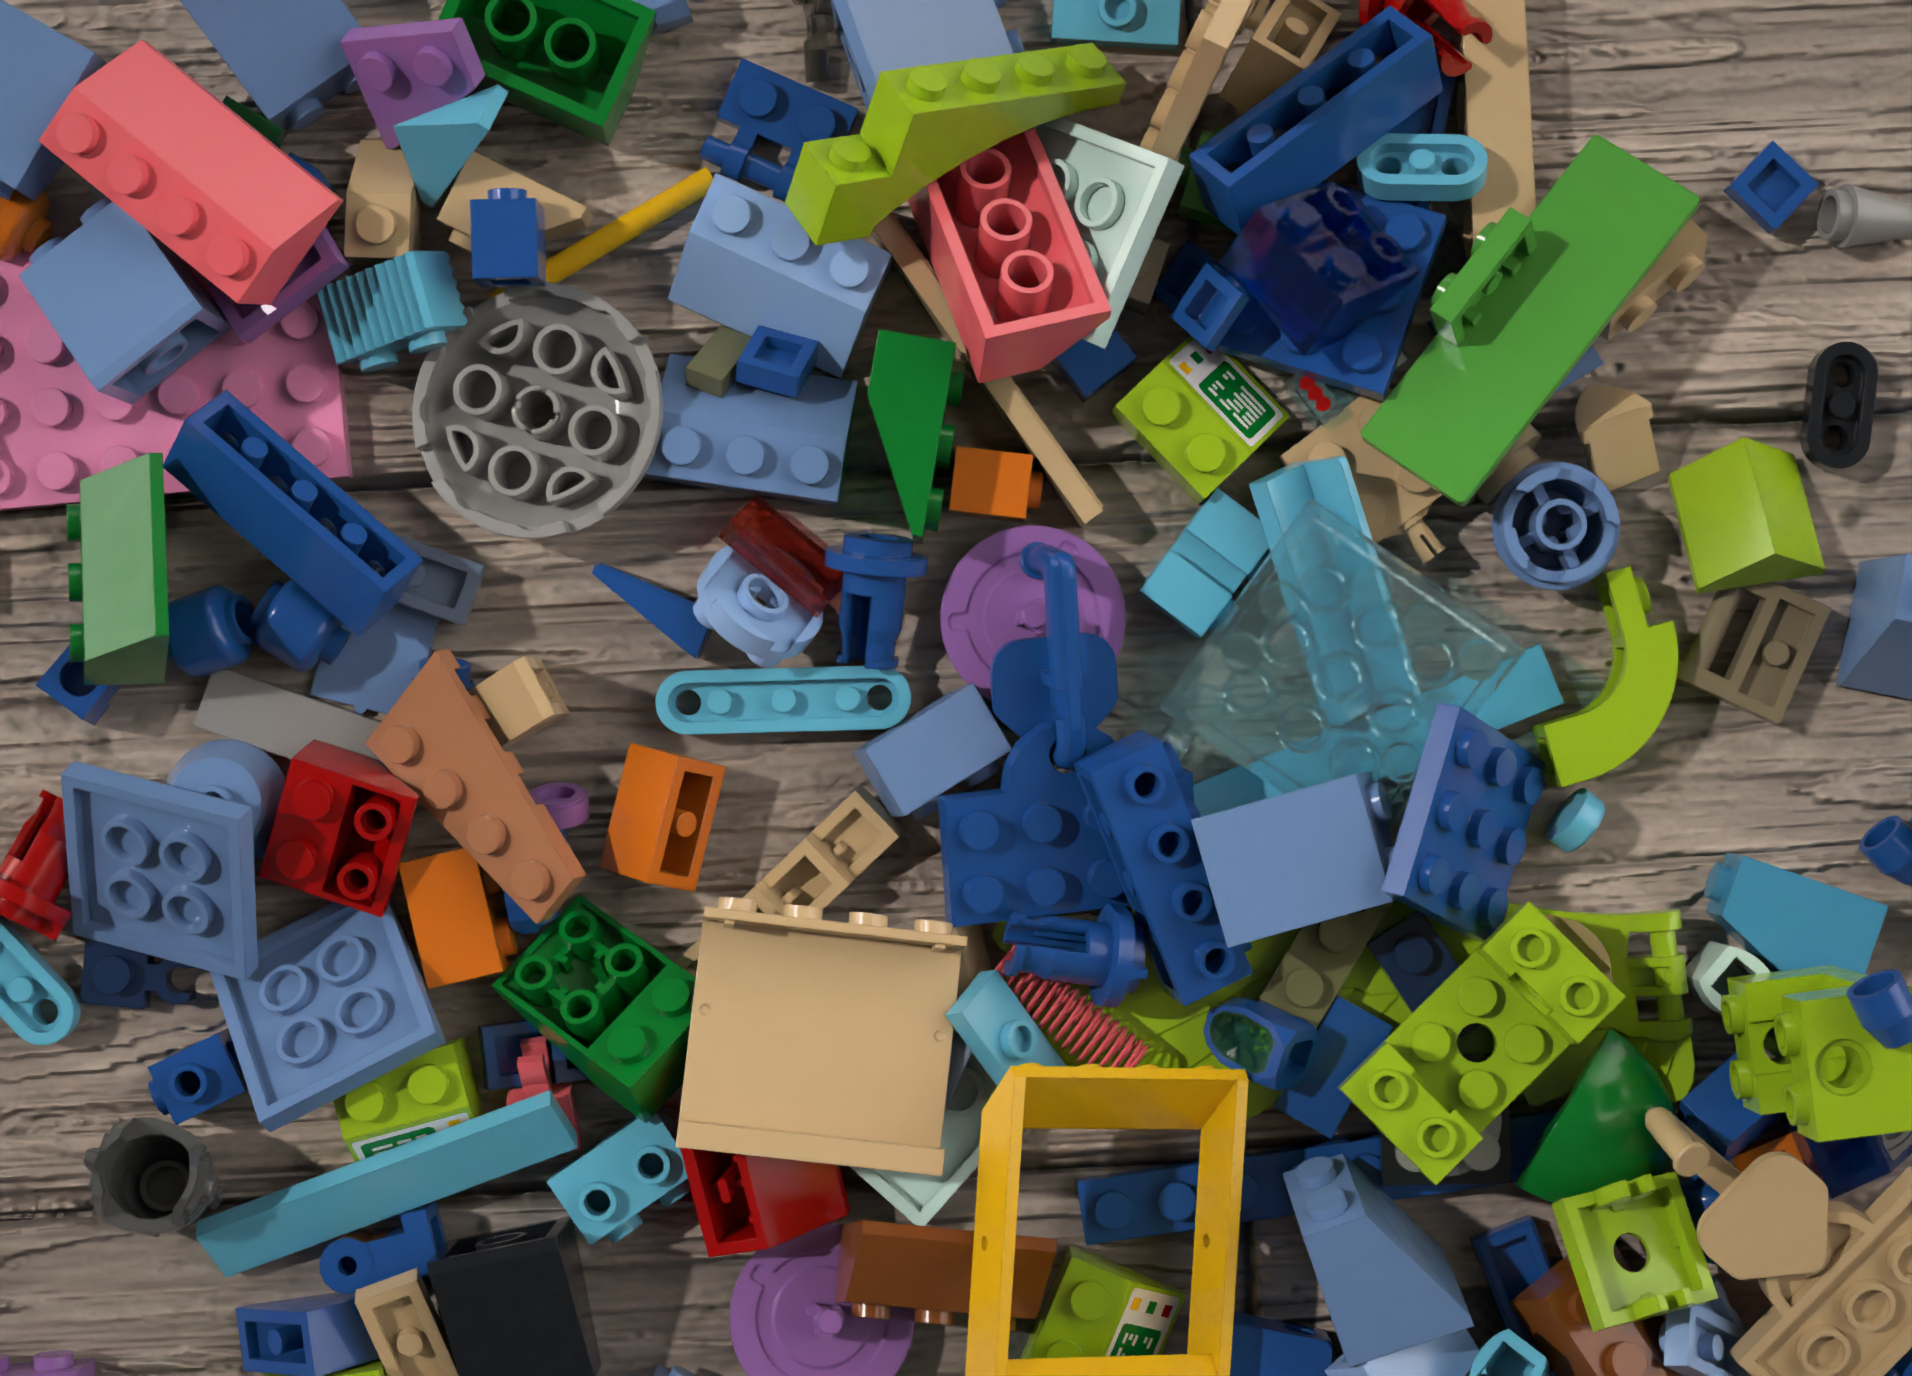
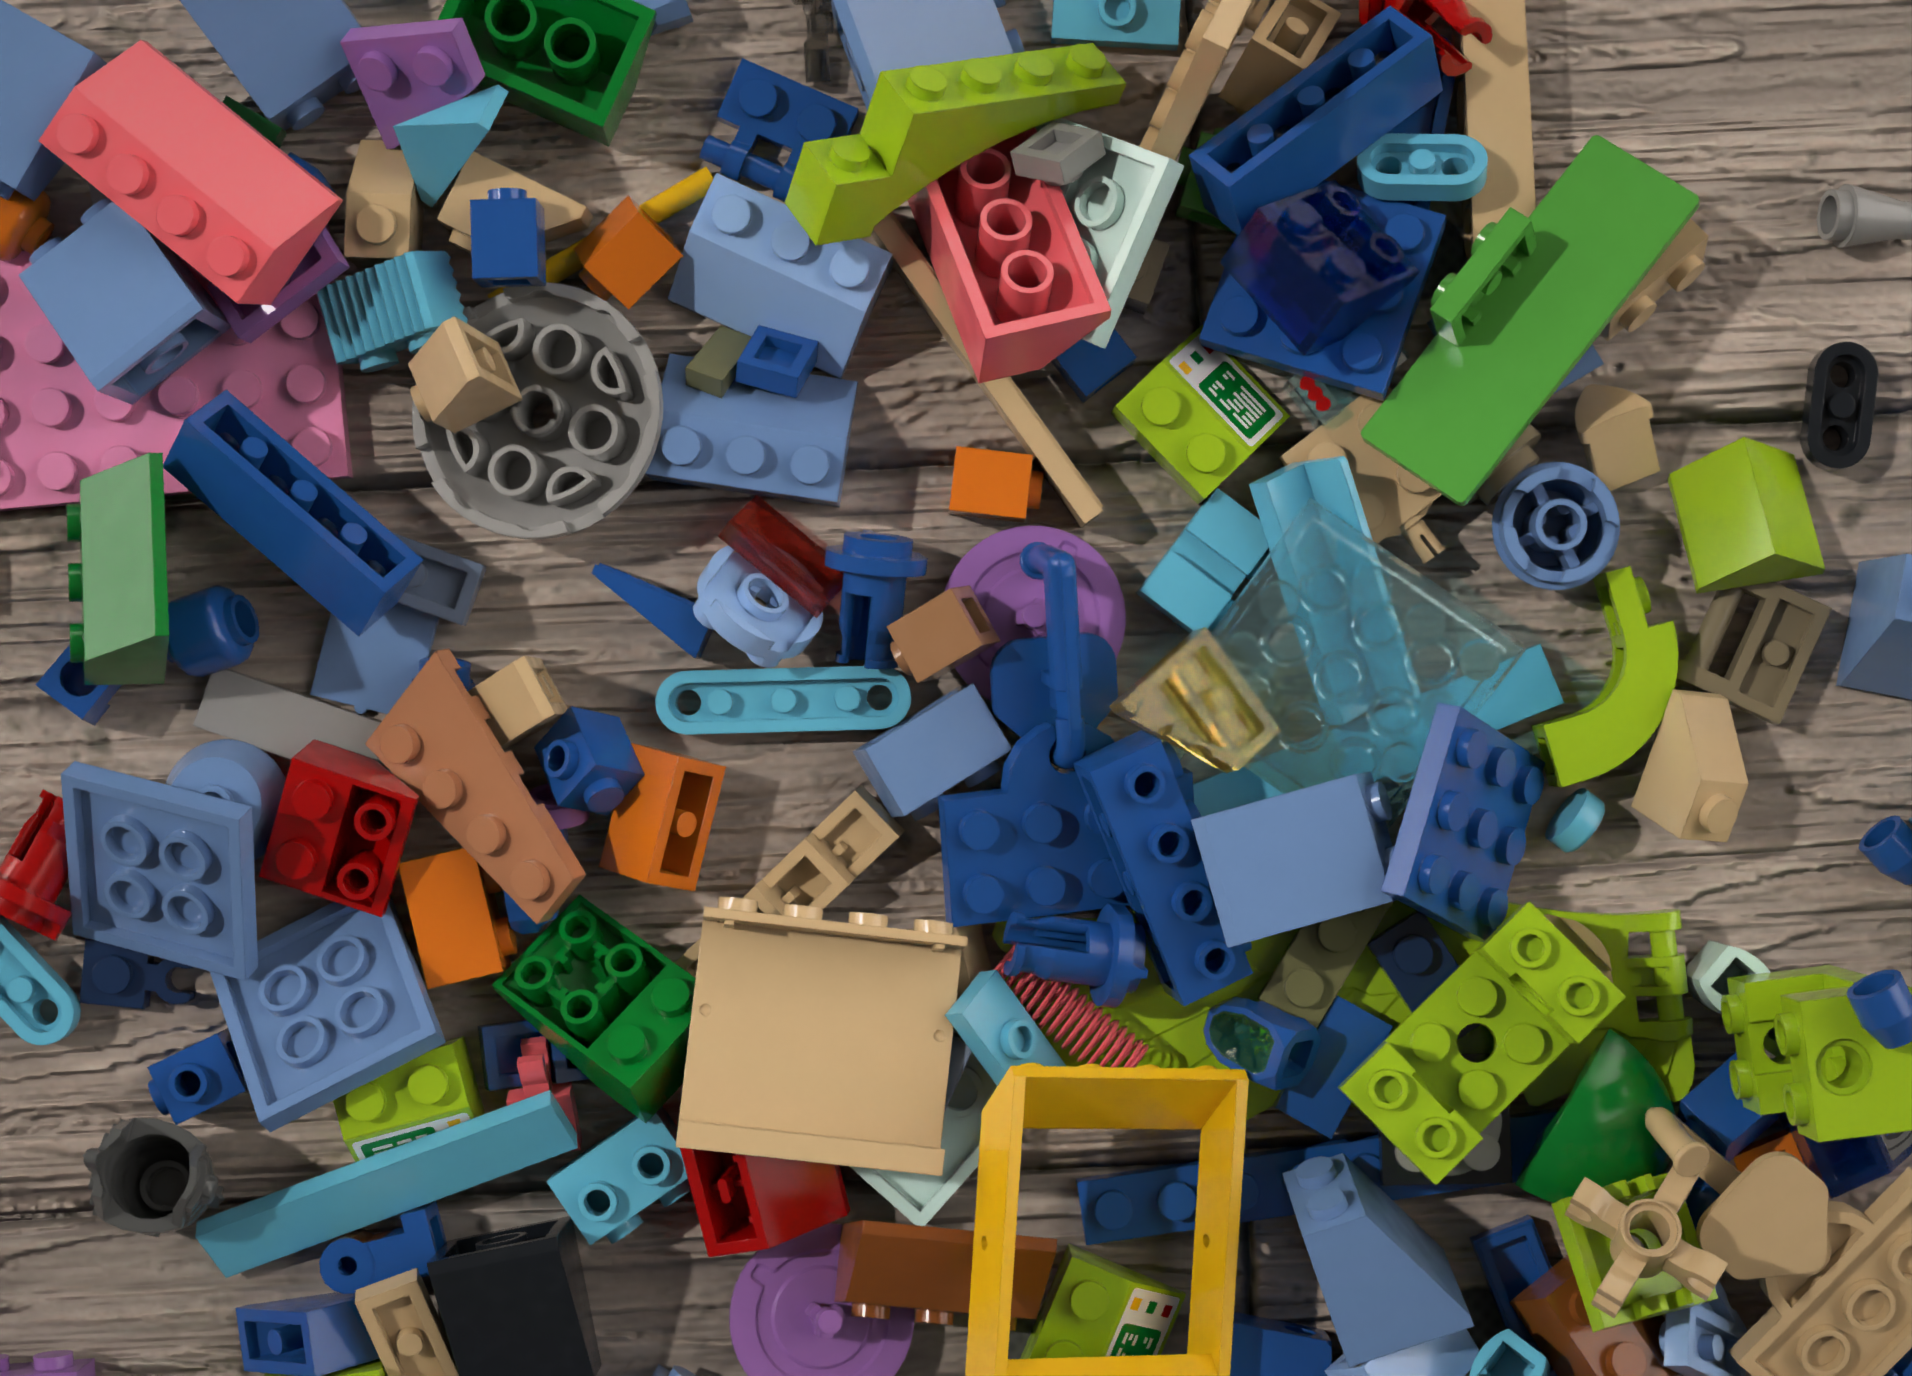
blue head [249,579,351,672] -> none
green slope [867,329,967,544] -> none
blue slope [1153,240,1250,352] -> none
dark azure slope [1704,852,1889,974] -> none
blue plate [1723,141,1819,234] -> none
none -> tan slope [408,316,523,433]
none -> blue brick [534,706,645,815]
none -> orange brick [574,195,683,310]
none -> medium nougat brick [886,585,1001,683]
none -> light grey plate [1010,121,1106,186]
none -> clear yellow wing [1109,627,1282,773]
none -> tan pin [1565,1166,1729,1318]
none -> tan slope [1631,689,1749,842]

